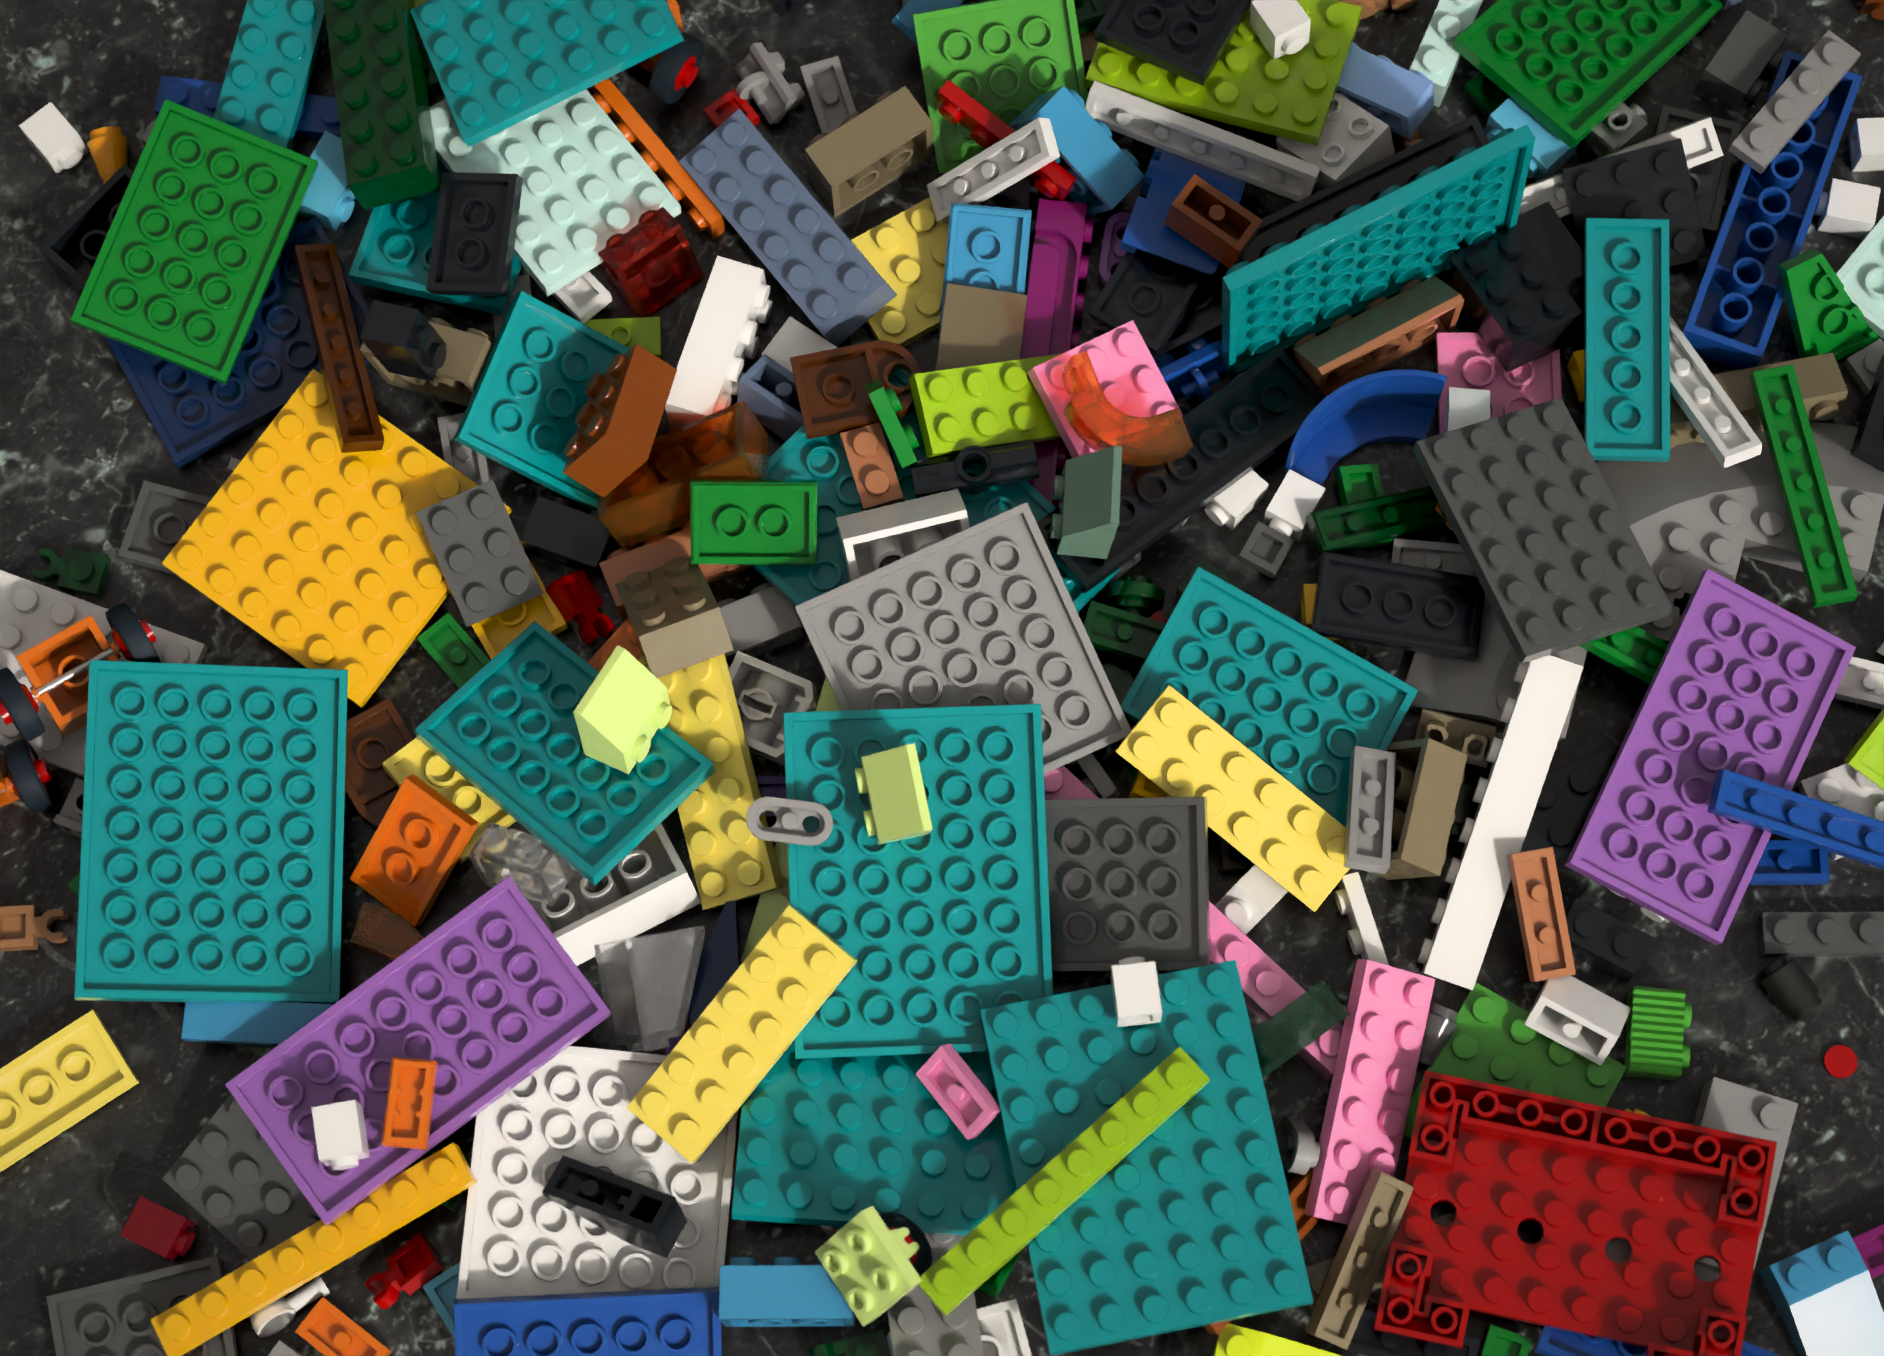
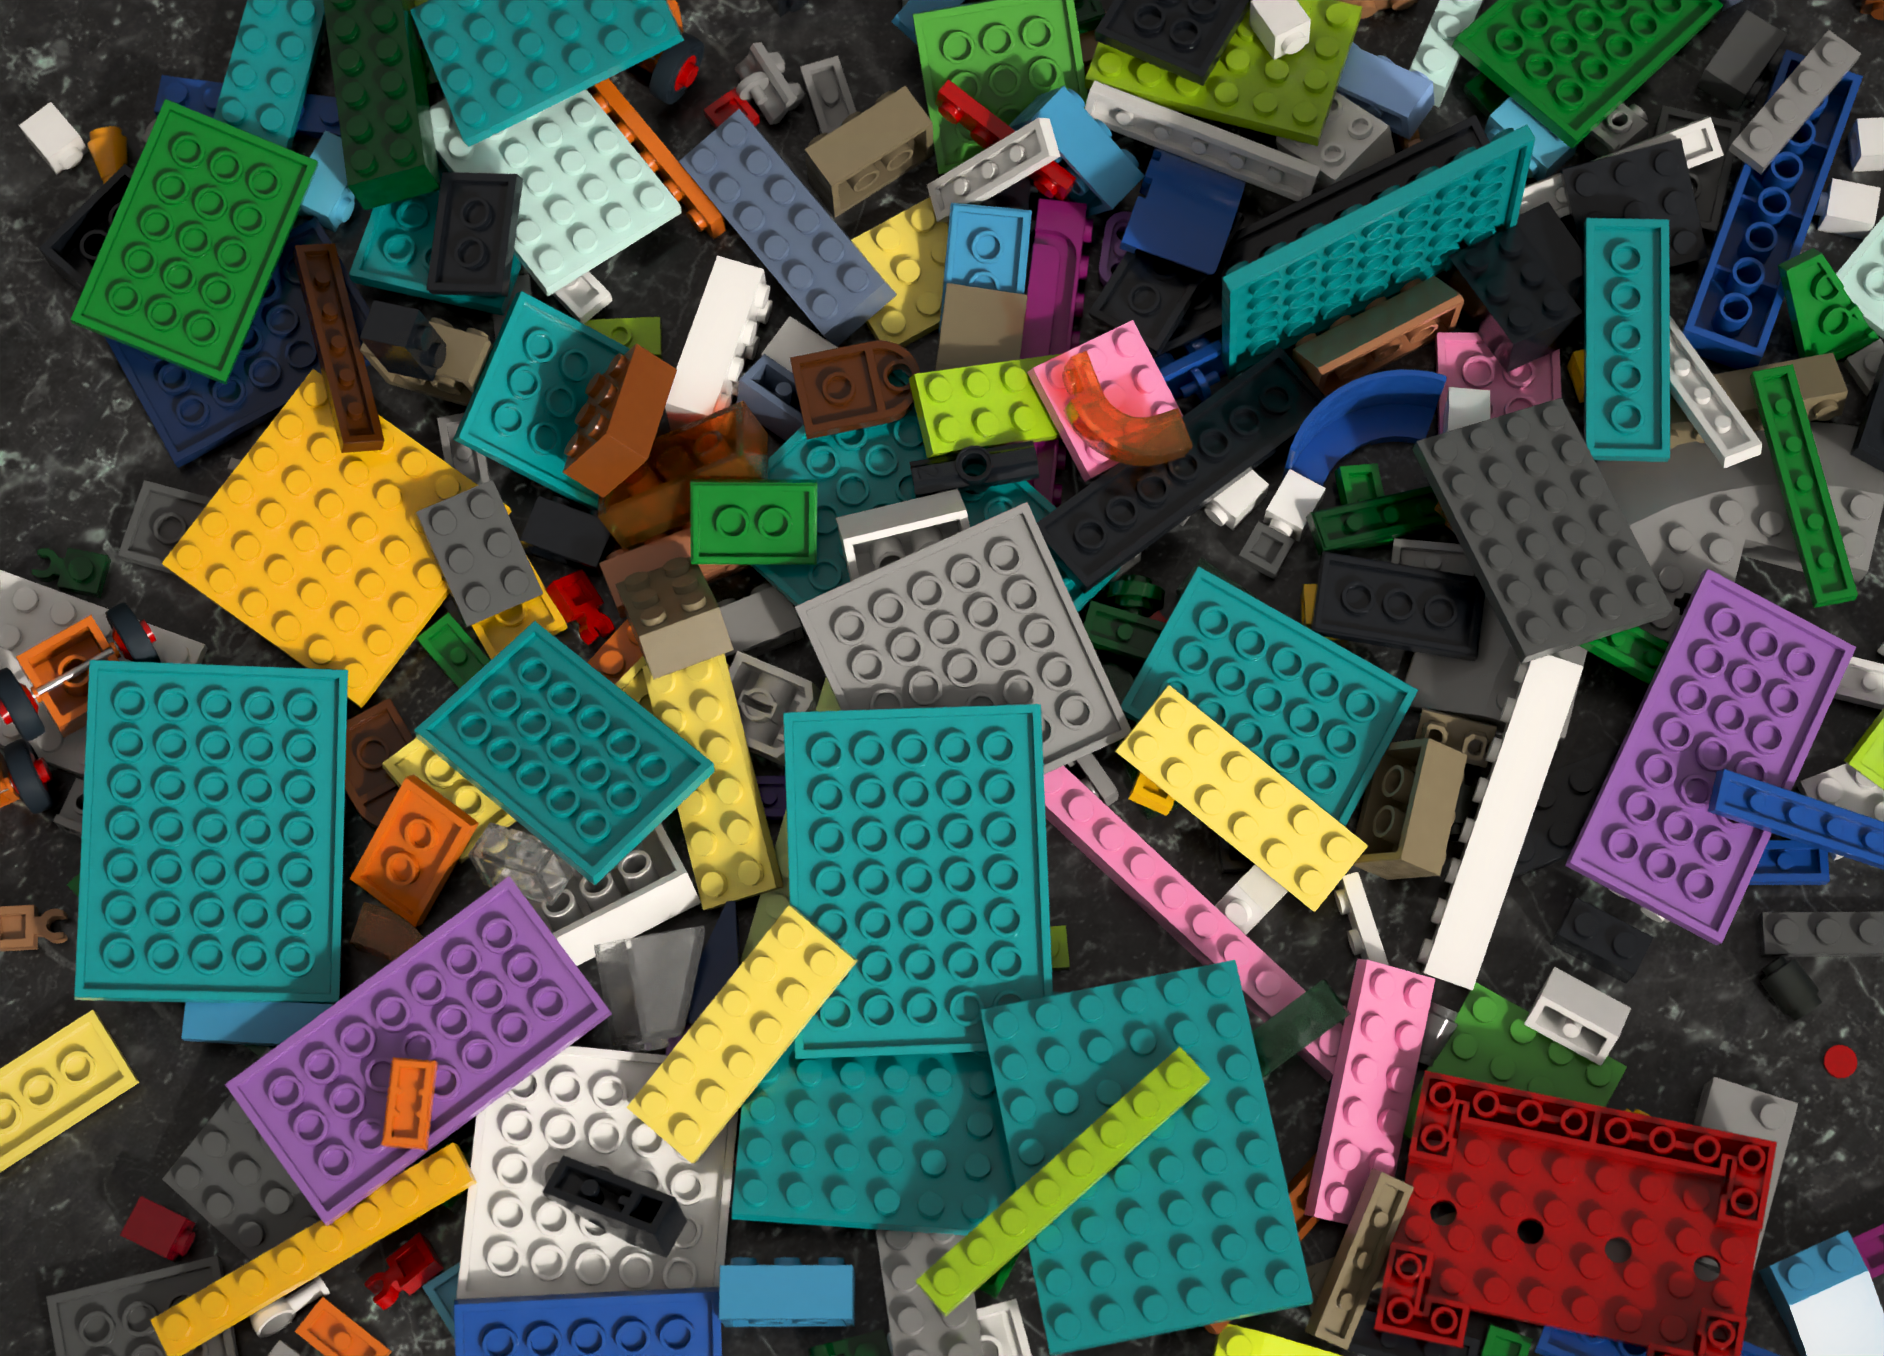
white brick [311,1100,370,1170] -> none
yellowish green slope [573,645,672,775] -> none
clear red plate [597,207,704,318] -> none
light grey plate [746,797,833,846] -> none
yellowish green plate [815,1205,932,1326] -> none
nougat plate [840,422,904,511] -> none
yellowish green slope [854,743,933,845] -> none
green plate [864,378,920,468] -> none
bright pink plate [916,1044,1001,1140] -> none
dark grey plate [1045,796,1211,971] -> none
sand green slope [1050,446,1122,559] -> none
white brick [1111,957,1162,1027] -> none
dark orange brick [1164,174,1263,269] -> none
light grey plate [1276,1116,1320,1175] -> none
light grey plate [1344,745,1396,874] -> none
nougat plate [1507,847,1576,982] -> none
bright green brick [1624,986,1692,1081] -> none

